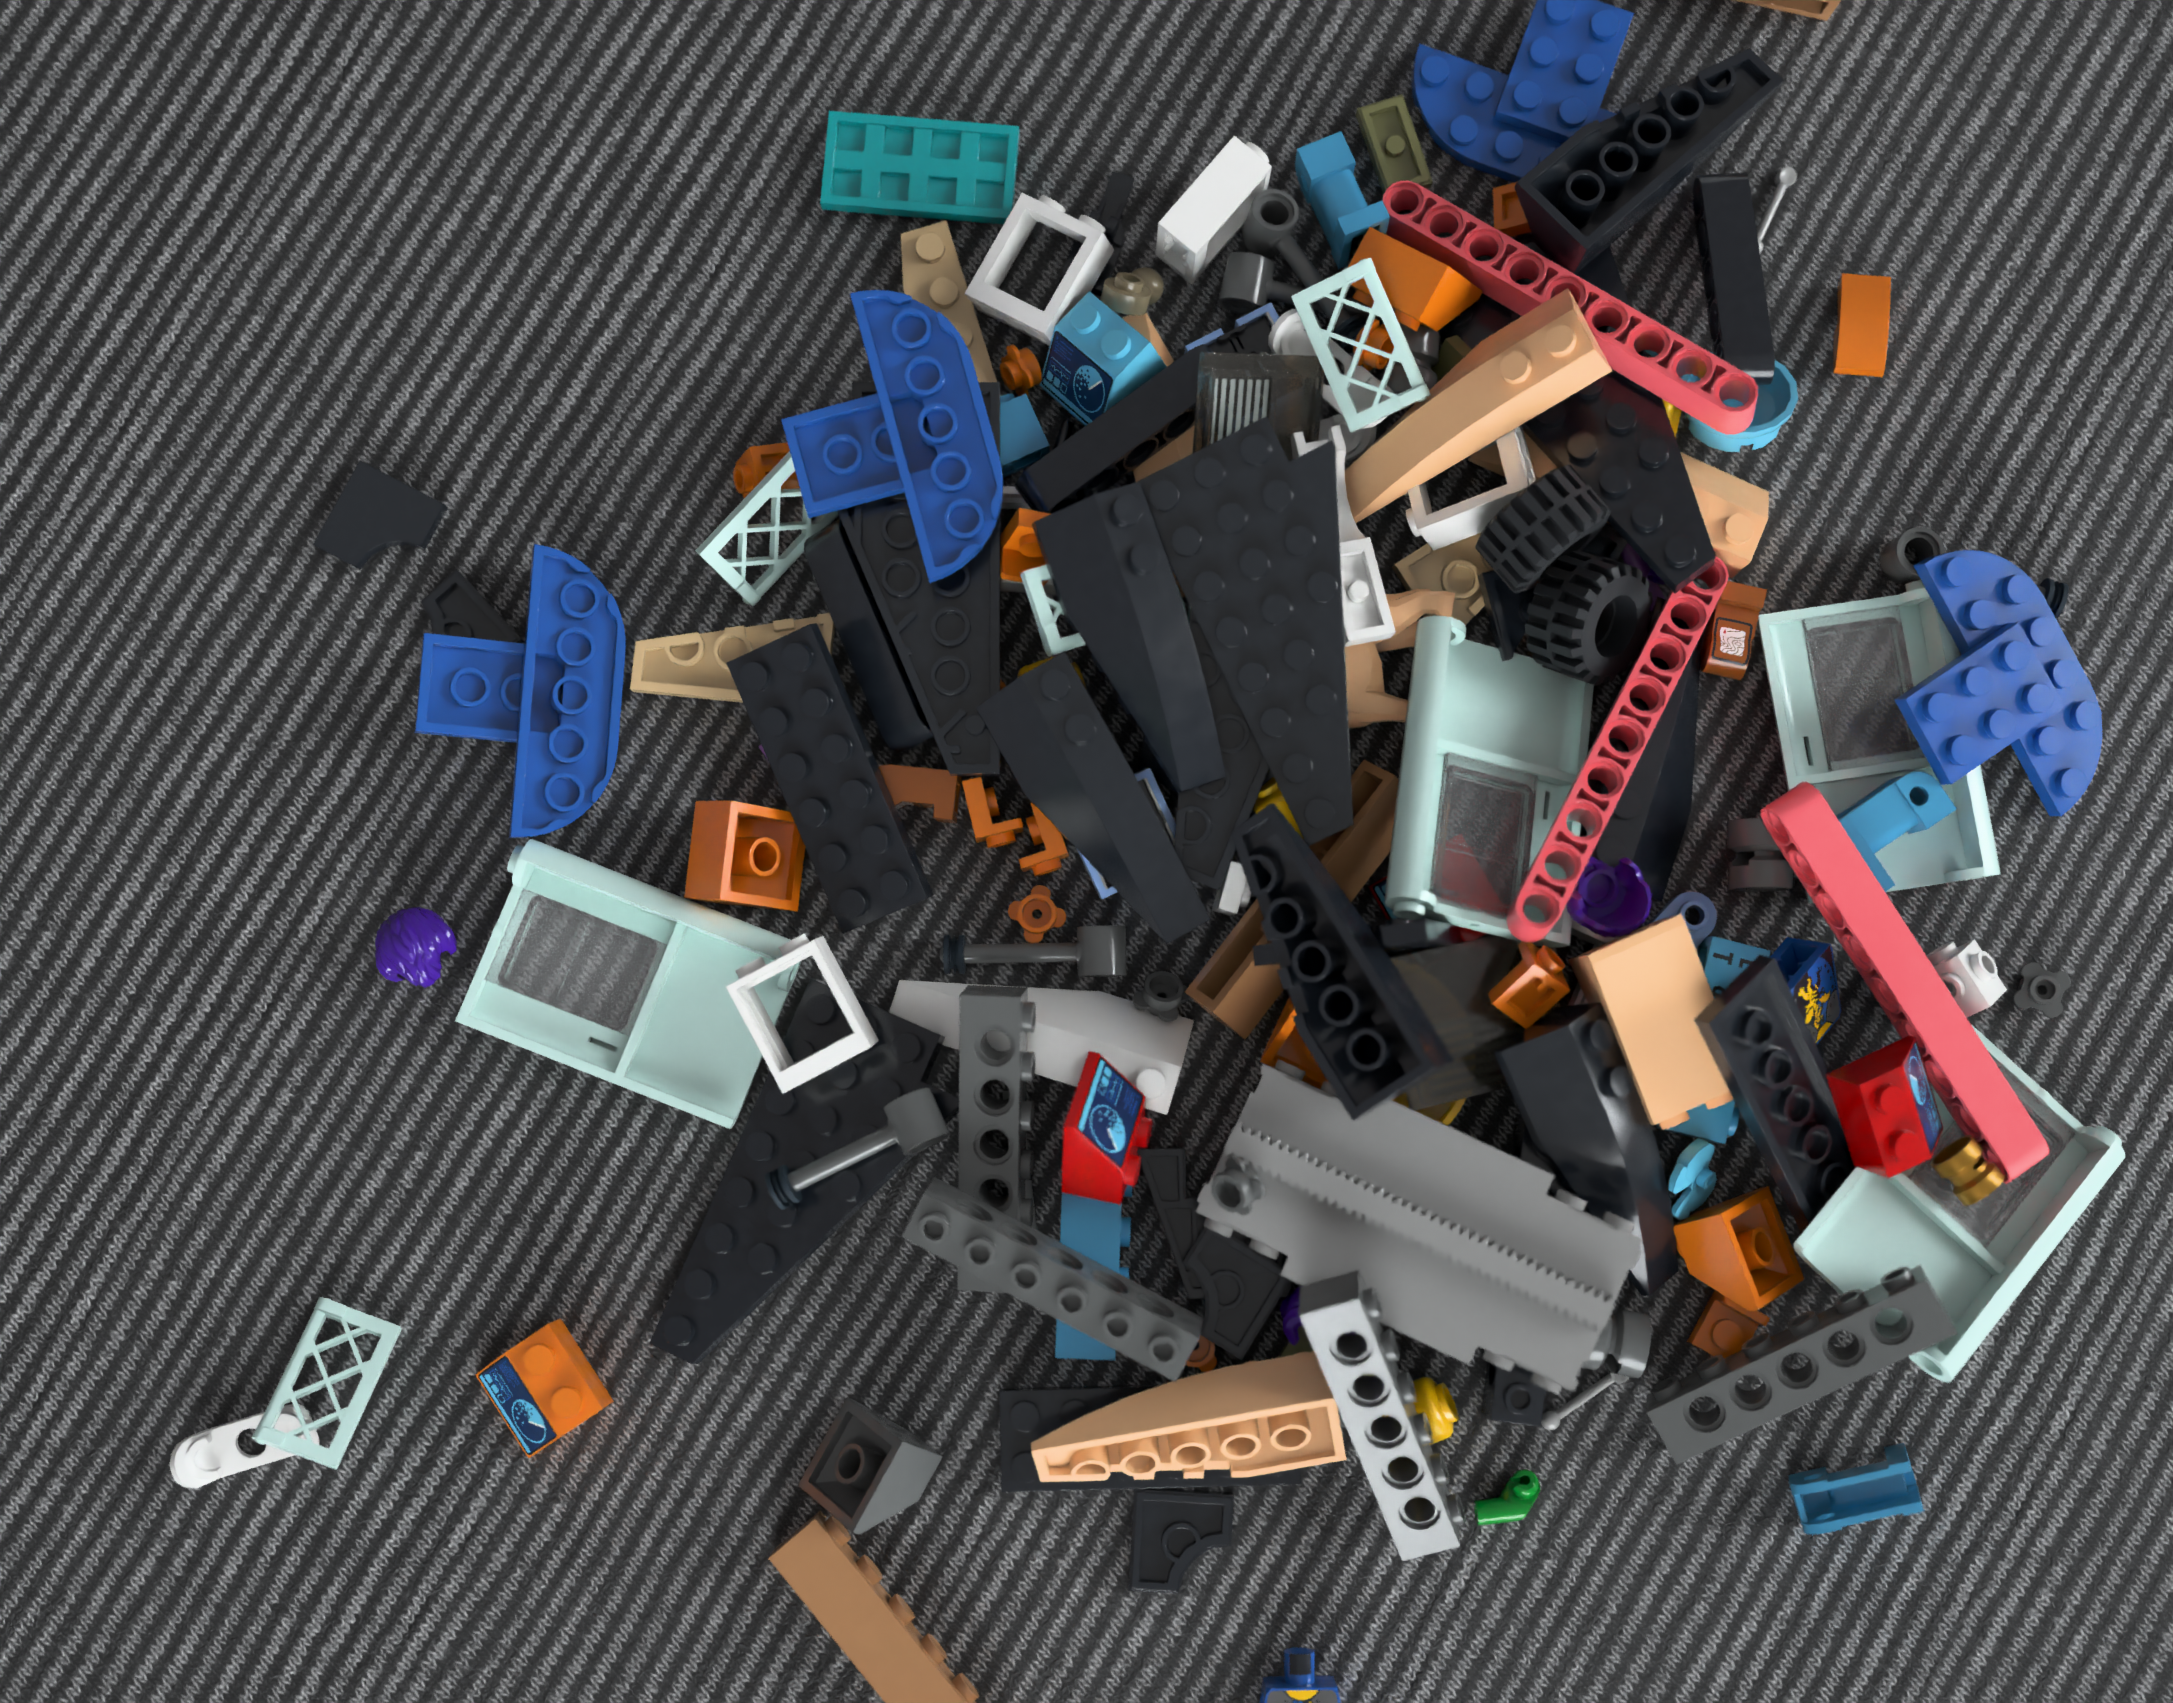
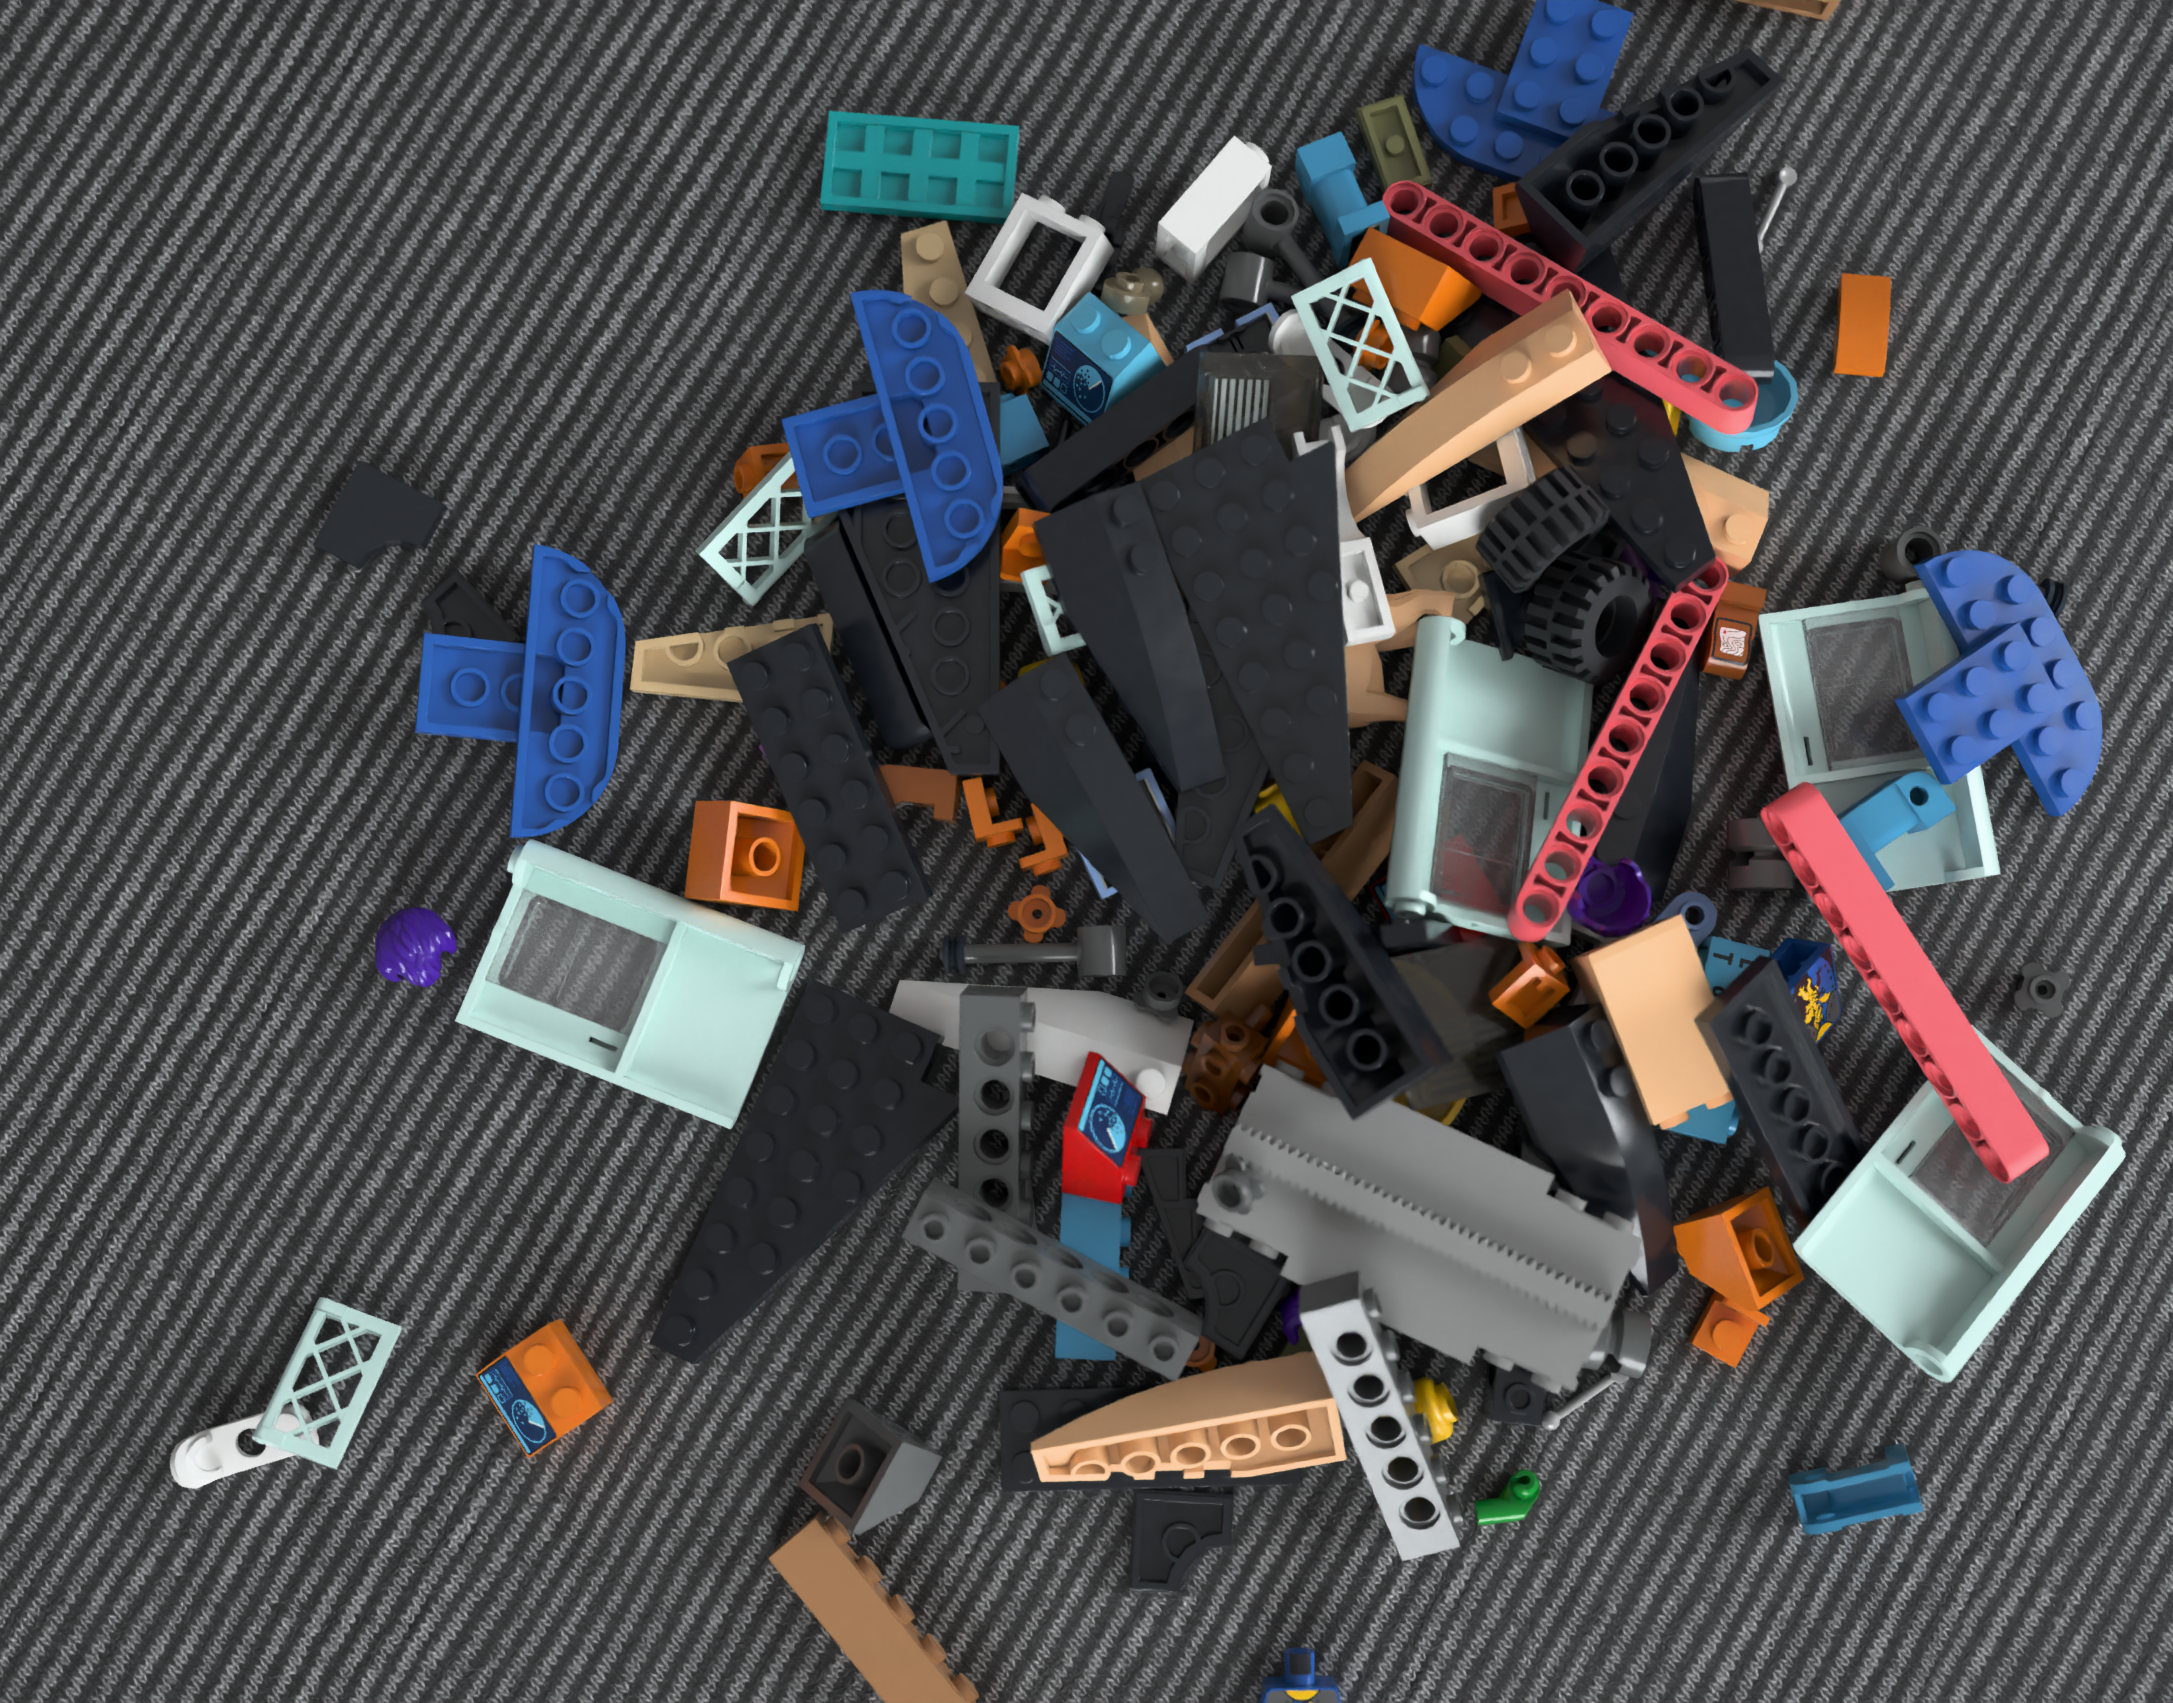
white window [726,934,879,1093] -> none
dark grey piece [765,1088,950,1210] -> none
white plate [1212,861,1251,916] -> none
dark grey brick [1646,1265,1957,1465] -> none
medium azure piece [1668,1138,1717,1220] -> none
red slope [1825,1035,1943,1179] -> none
white brick [1927,939,2007,1018] -> none
pearl gold wheel [1931,1135,2005,1206] -> none
none -> reddish brown brick [1181,1003,1273,1117]

